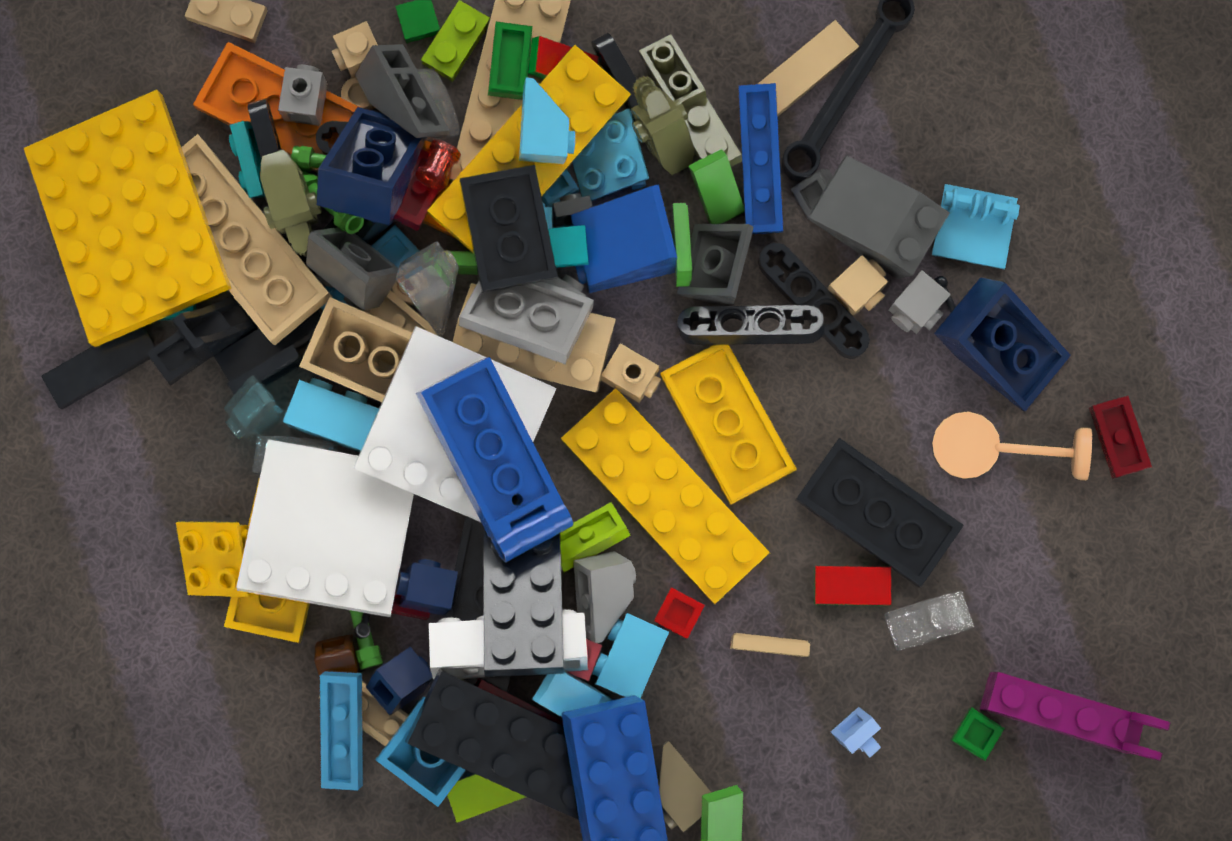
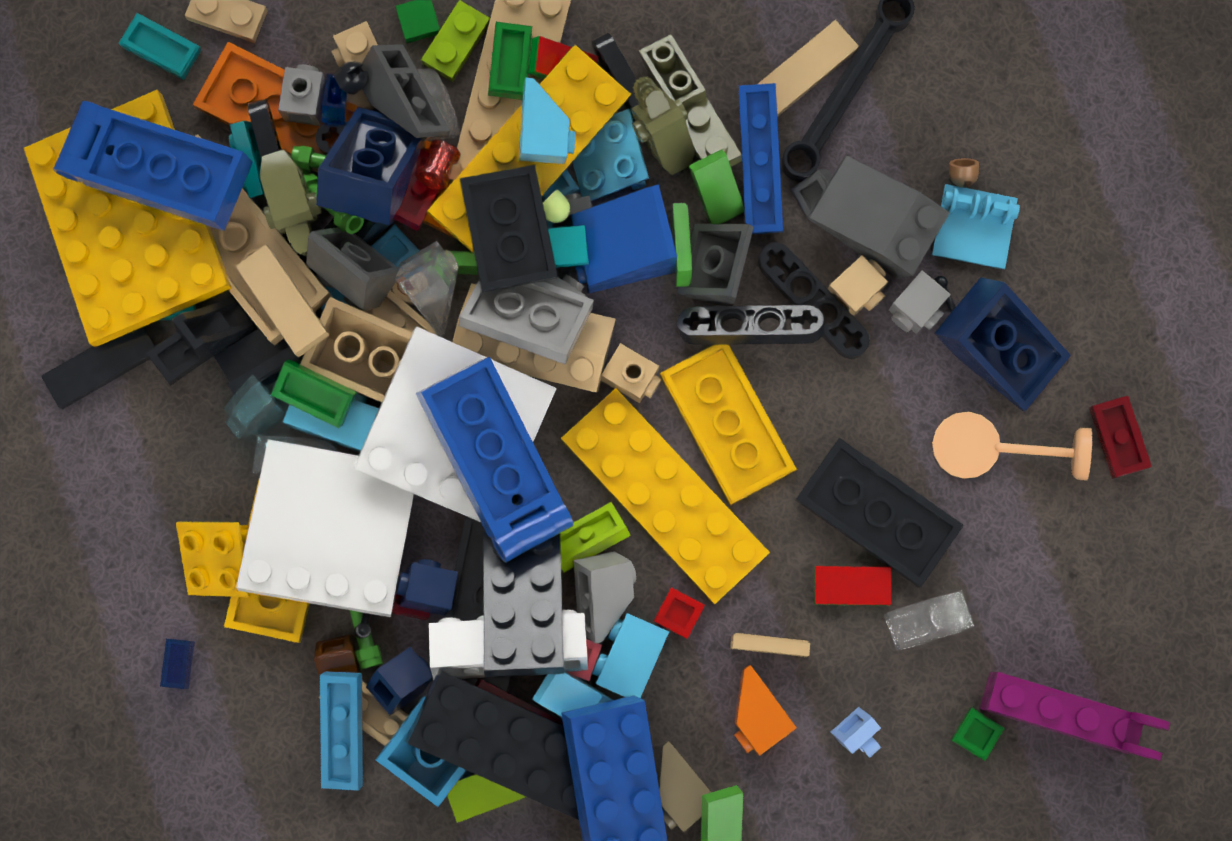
none -> blue hinge [53,101,253,231]
none -> teal tile [118,13,202,80]
none -> clear blue piece [160,639,195,689]
none -> tan tile [235,244,329,357]
none -> green tile [271,359,357,428]
none -> clear blue piece [321,73,349,125]
none -> black hinge [335,61,368,95]
none -> yellowish green hinge [543,190,570,223]
none -> orange slope [734,665,797,756]
none -> medium nougat hinge [949,158,979,188]

